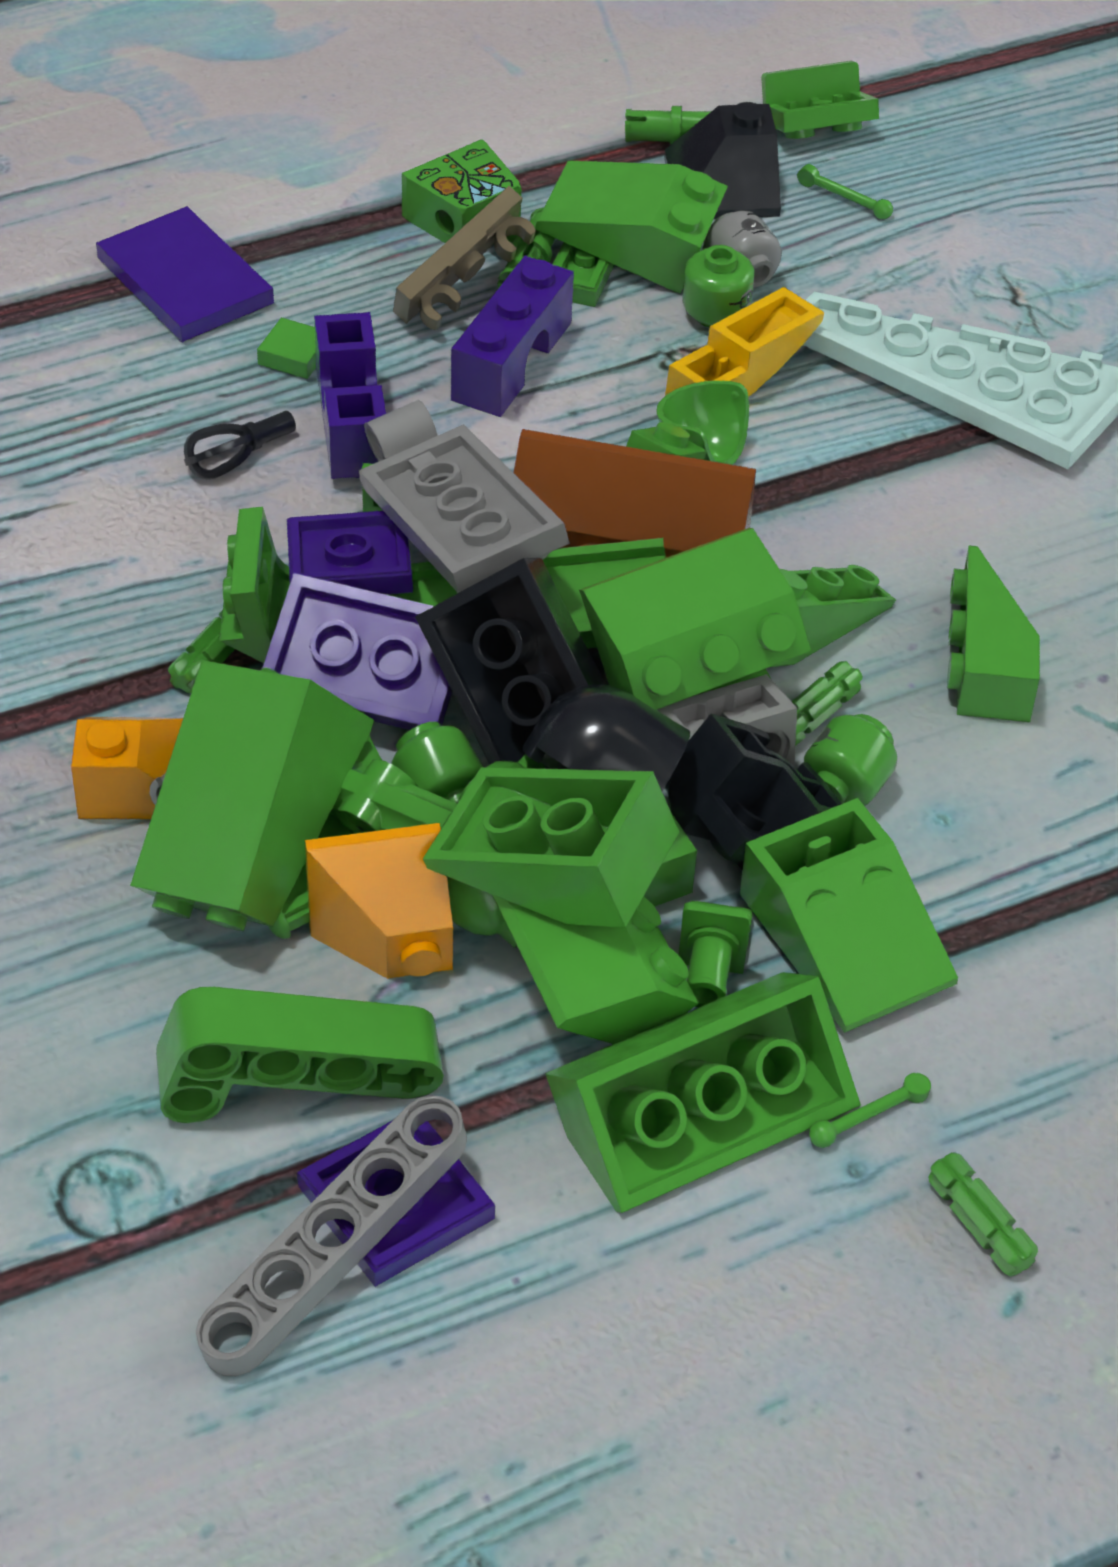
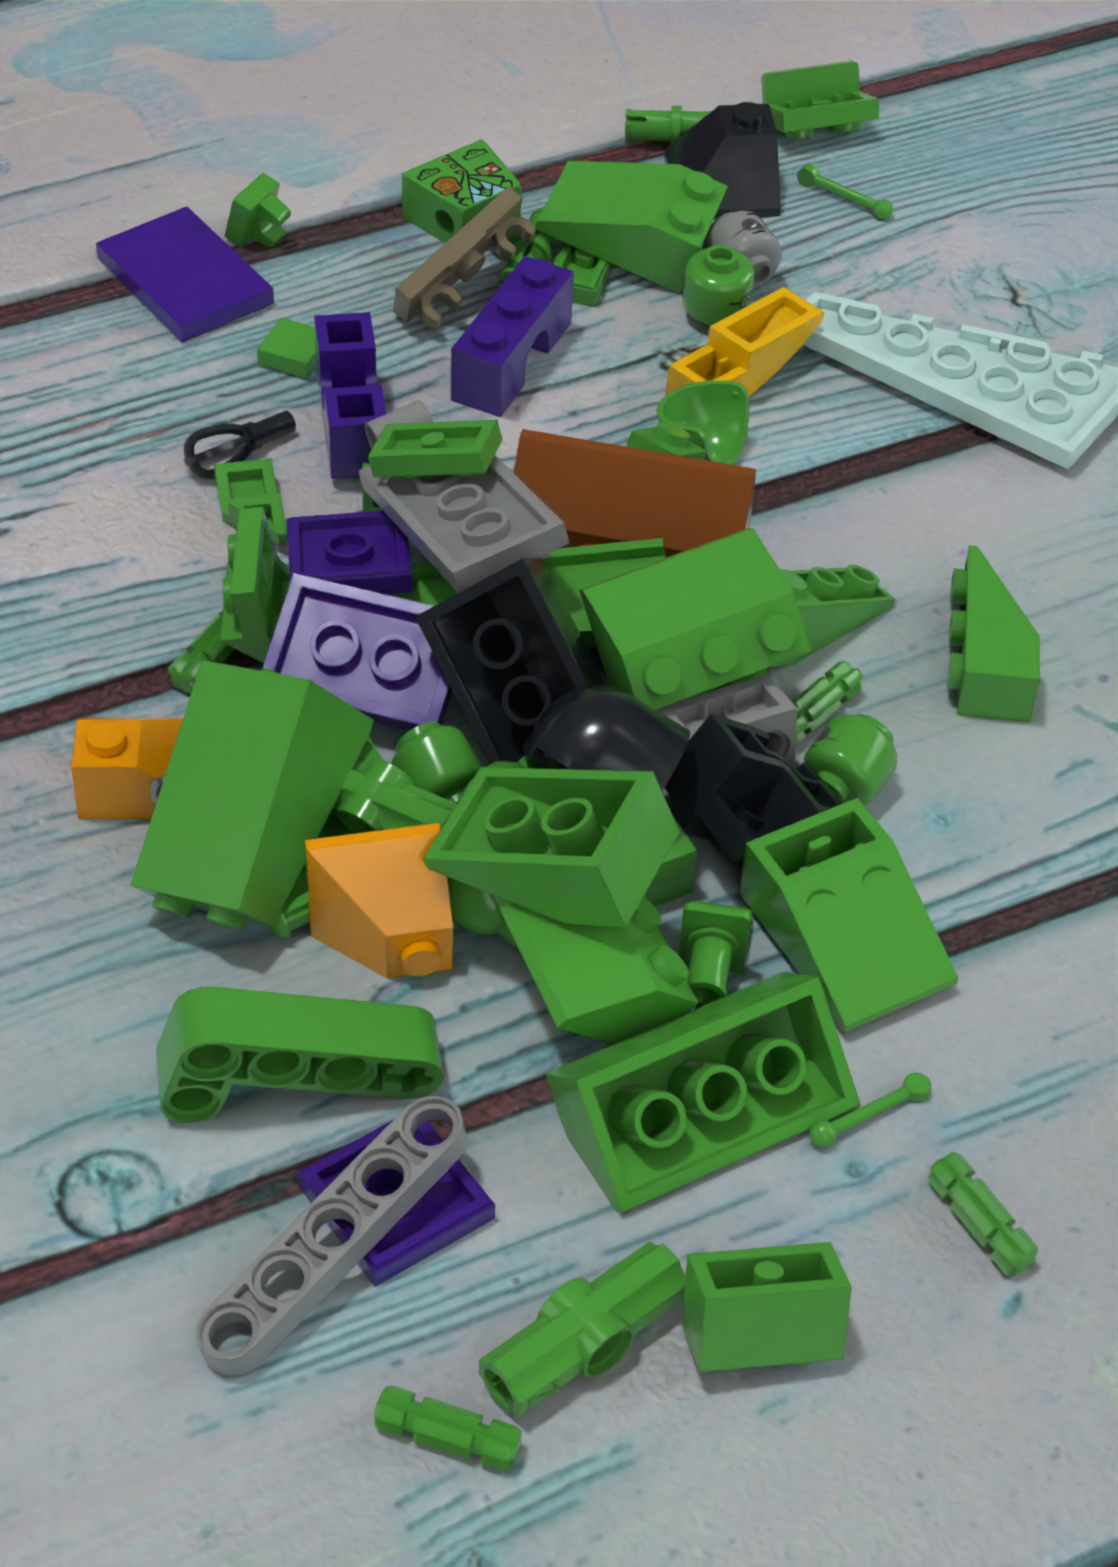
none -> bright green slope [214,458,287,544]
none -> bright green tile [224,173,291,248]
none -> bright green plate [368,420,503,479]
none -> bright green axle [374,1386,522,1471]
none -> bright green piece [479,1241,686,1417]
none -> bright green brick [682,1242,852,1372]

